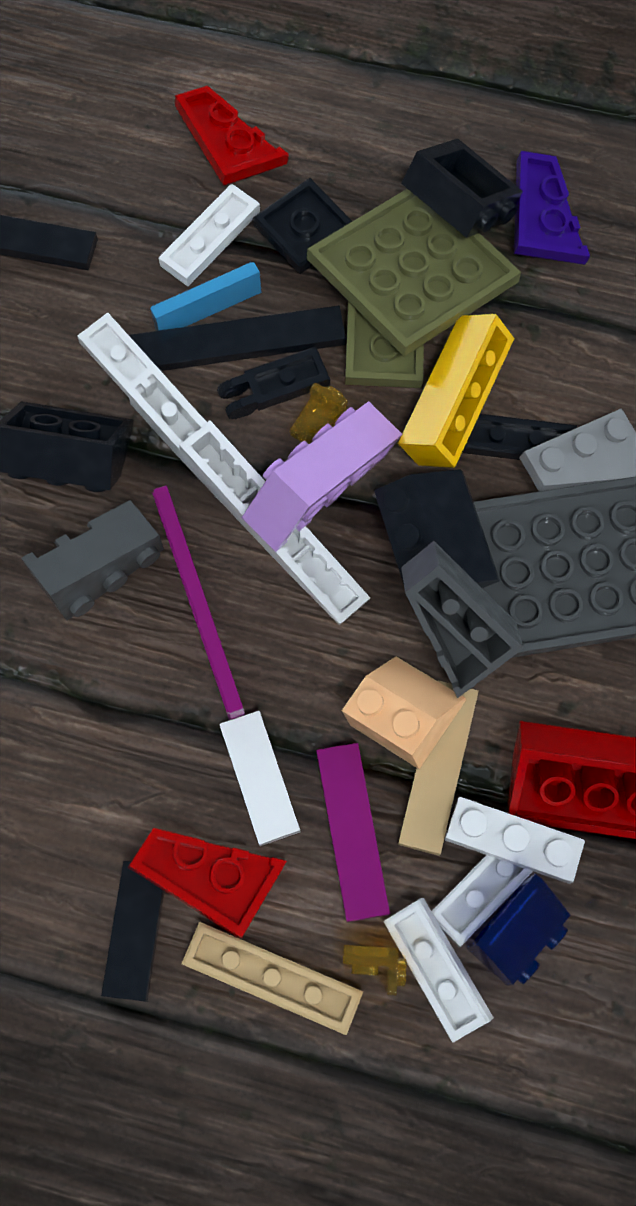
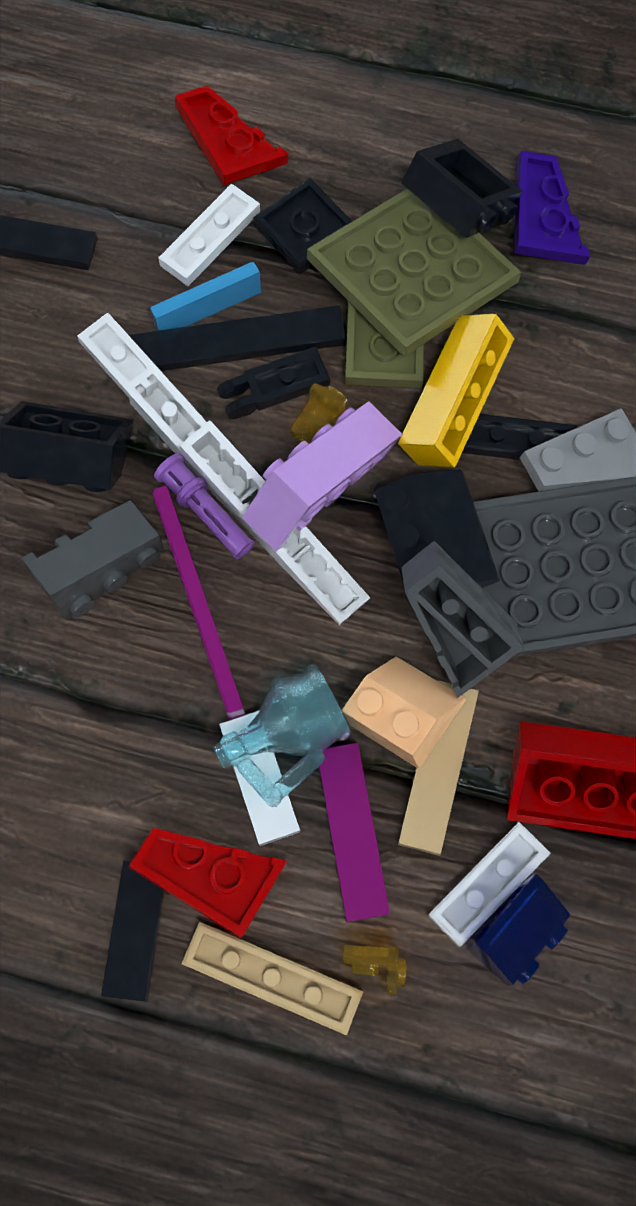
white tile [383,898,494,1043] -> none
white plate [445,797,585,884] -> none
none -> medium lavender pin [154,453,255,560]
none -> clear light blue piece [213,664,352,807]

